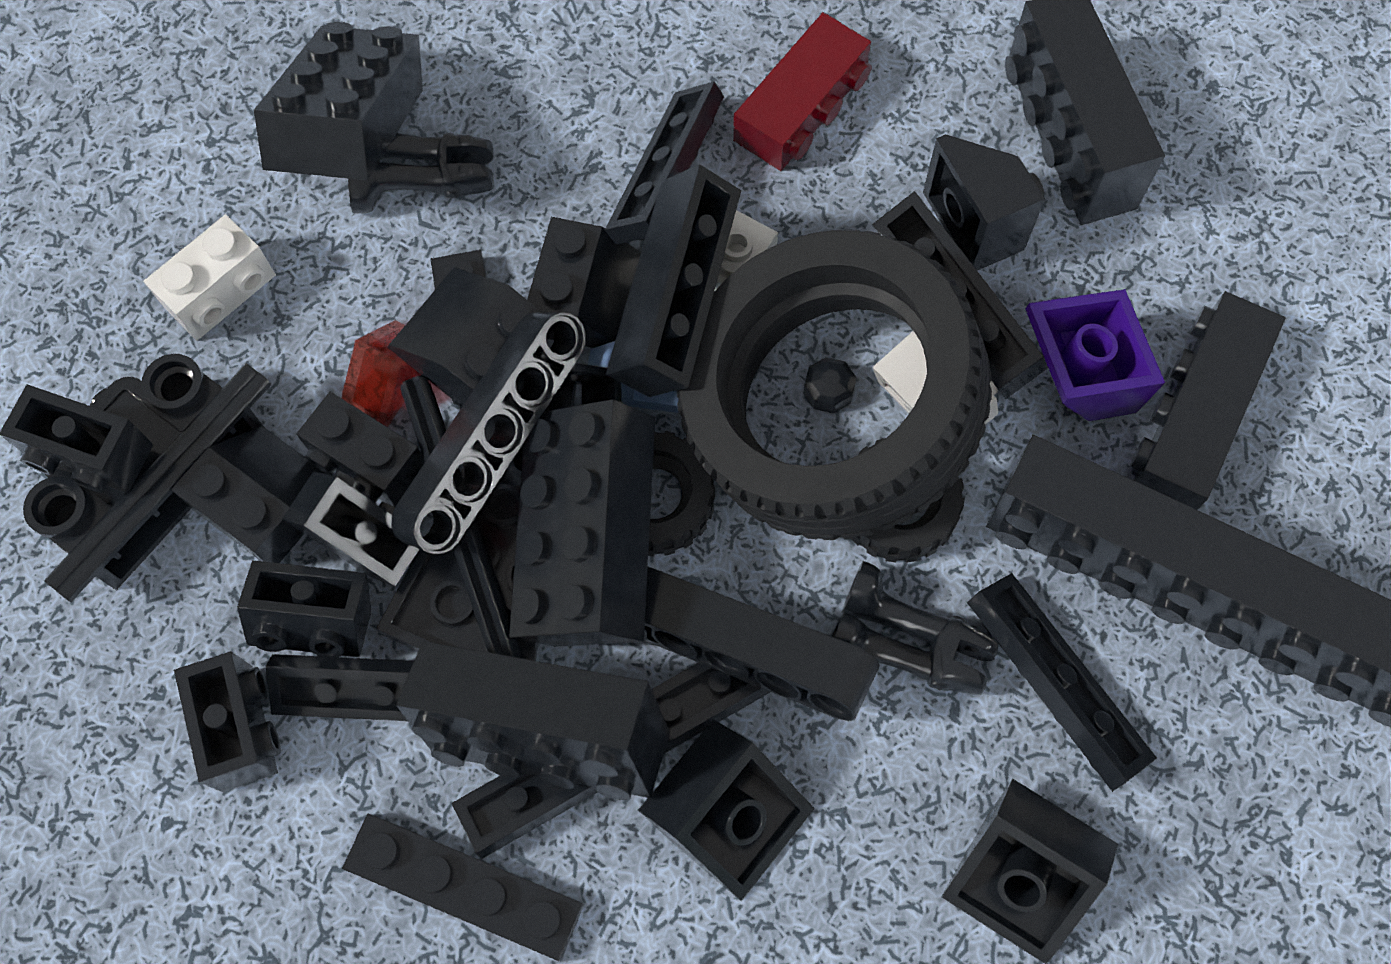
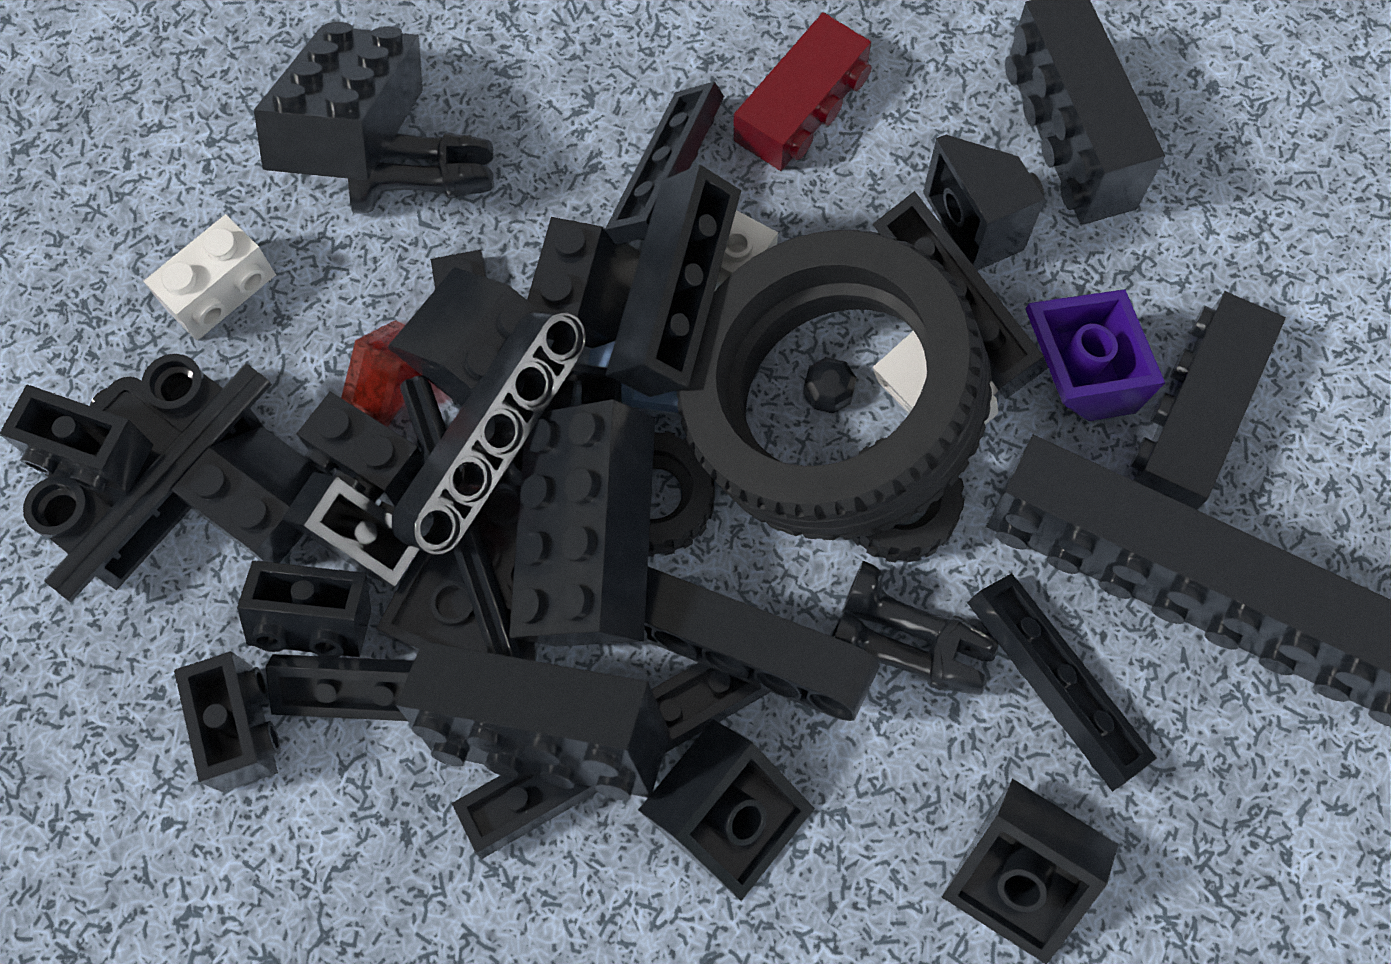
black plate [342,813,584,962] -> none

